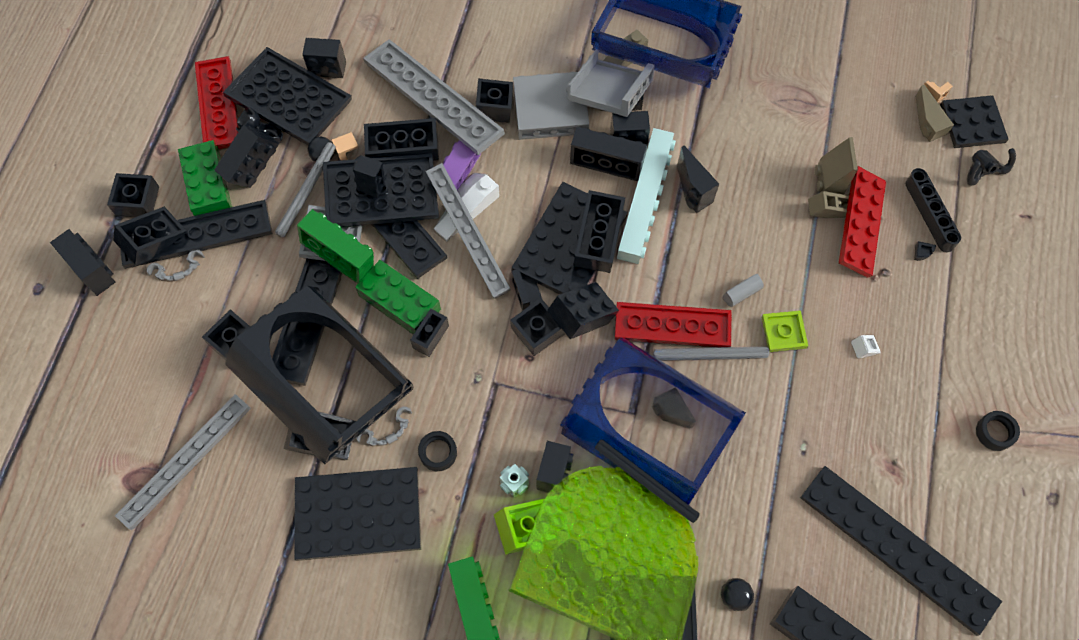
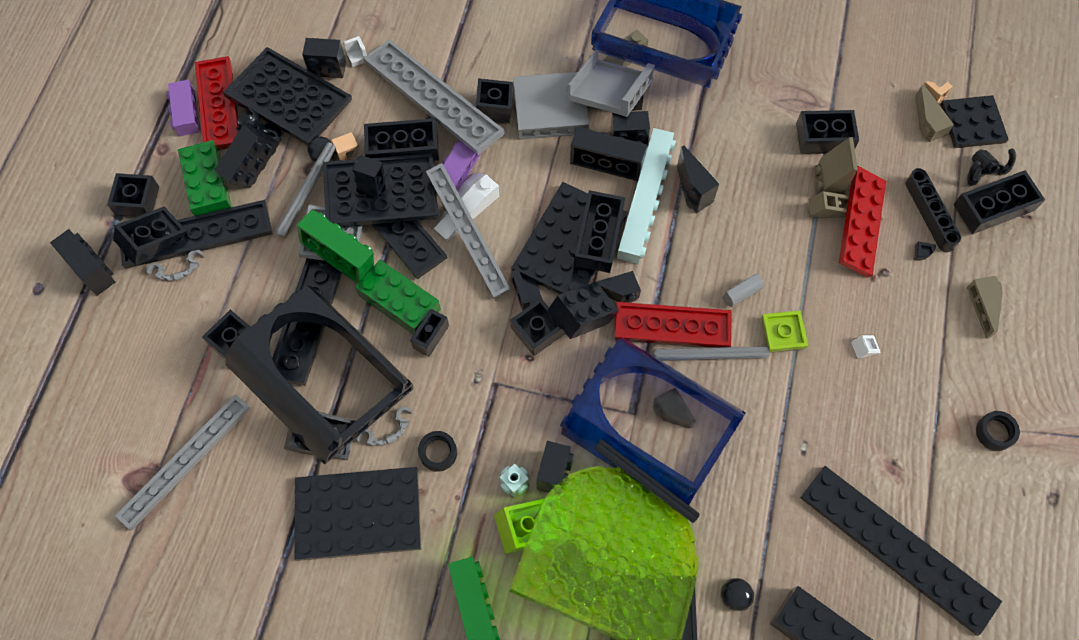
none -> medium lavender brick [166,80,200,136]
none -> white panel [343,36,367,67]
none -> black slope [597,271,641,303]
none -> black brick [796,110,859,153]
none -> black brick [953,170,1045,234]
none -> dark tan slope [967,276,1003,339]

